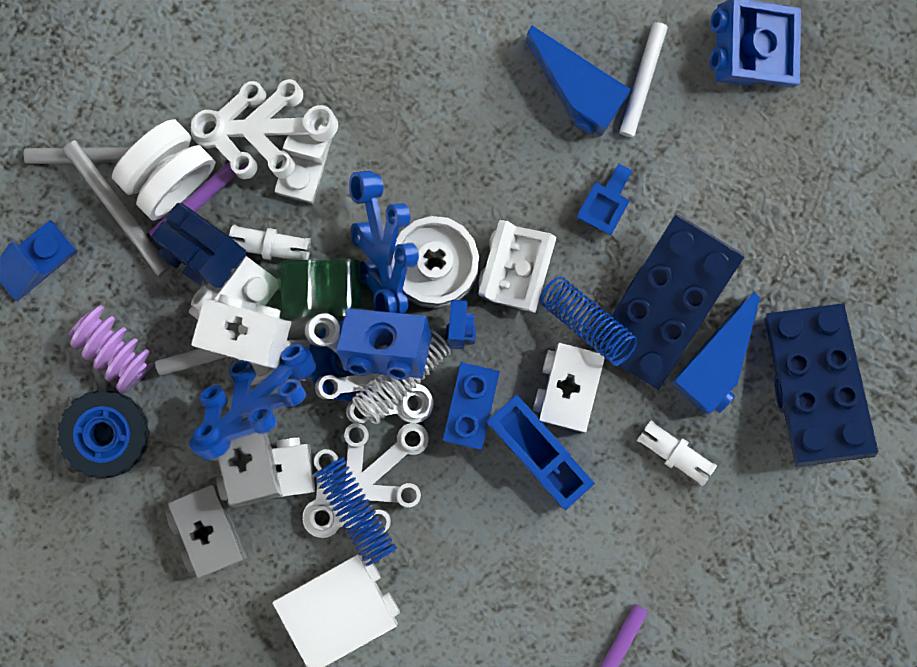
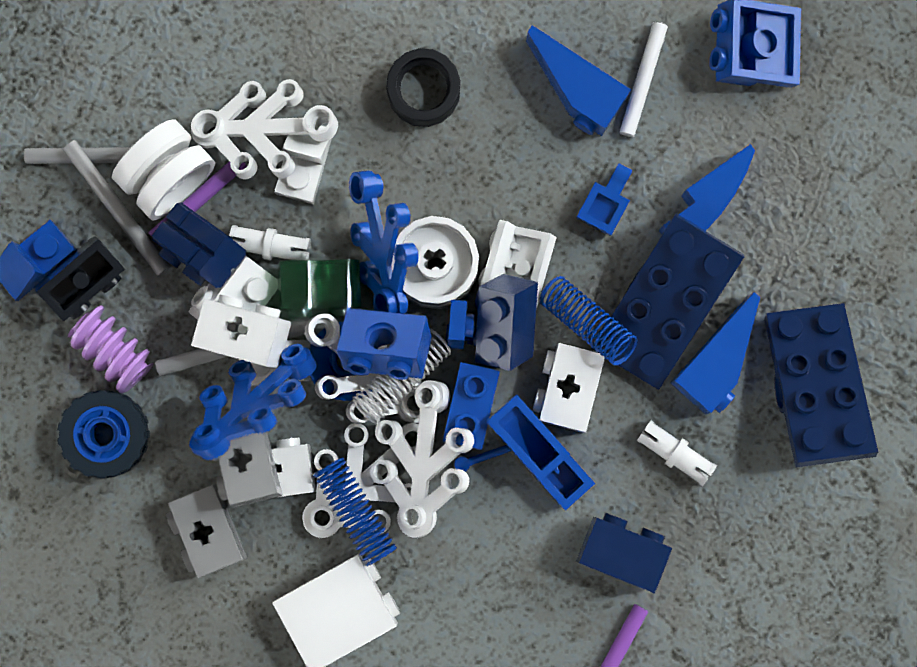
none -> black brick [34,236,125,322]
none -> white plant [370,380,474,538]
none -> black tyre [386,48,461,127]
none -> blue hinge [454,445,511,472]
none -> dark blue brick [473,274,538,371]
none -> dark blue brick [576,513,672,593]
none -> blue slope [659,144,755,235]

